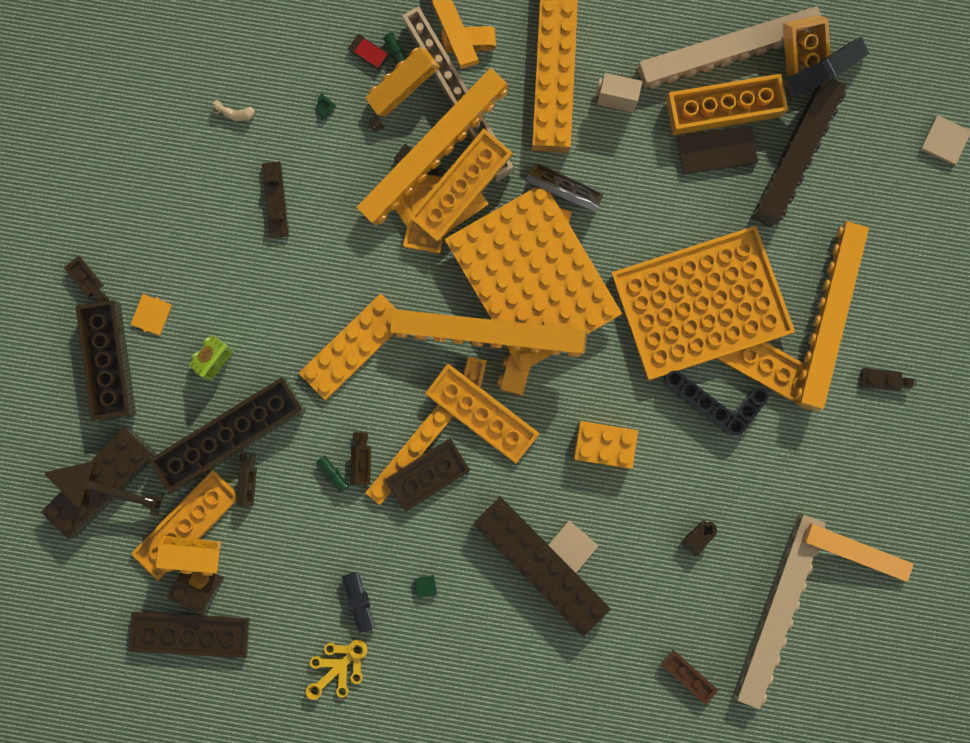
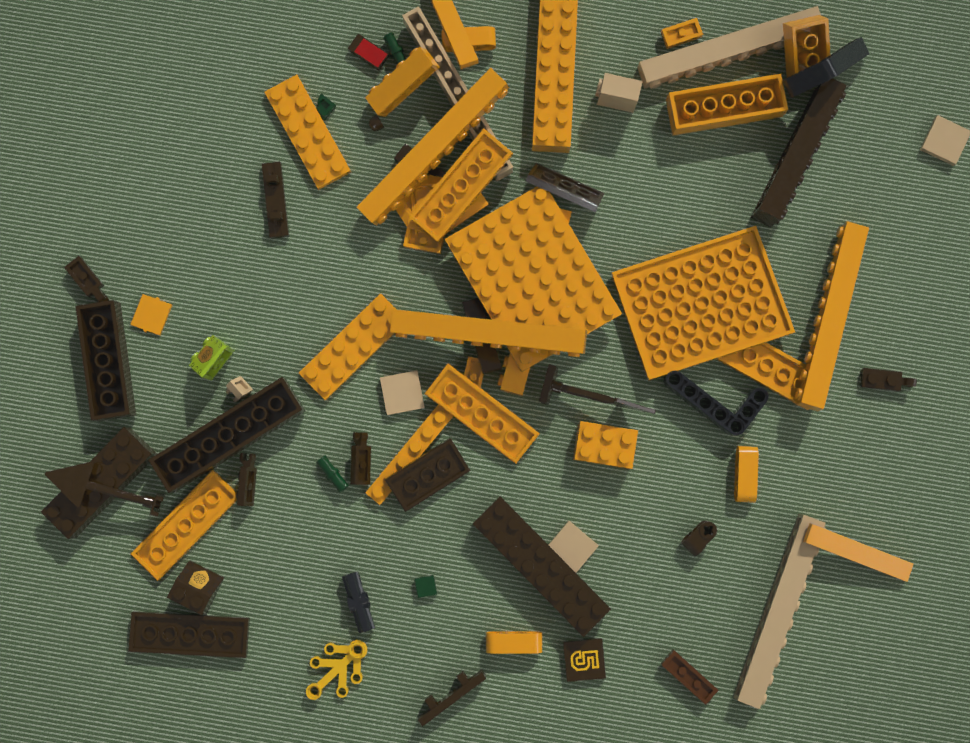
light orange brick [155,536,221,576] -> none
tan arm [212,100,255,122] -> none
dark brown tile [677,126,758,175] -> none
none -> tan tile [226,376,253,402]
none -> light orange plate [264,74,351,190]
none -> tan tile [380,370,425,415]
none -> dark brown hinge [418,669,486,727]
none -> dark brown tile [462,298,502,374]
none -> light orange beam [486,631,542,654]
none -> dark brown piece [539,364,656,414]
none -> dark brown tile [563,638,606,682]
none -> light orange plate [661,18,703,49]
none -> light orange beam [734,446,759,503]

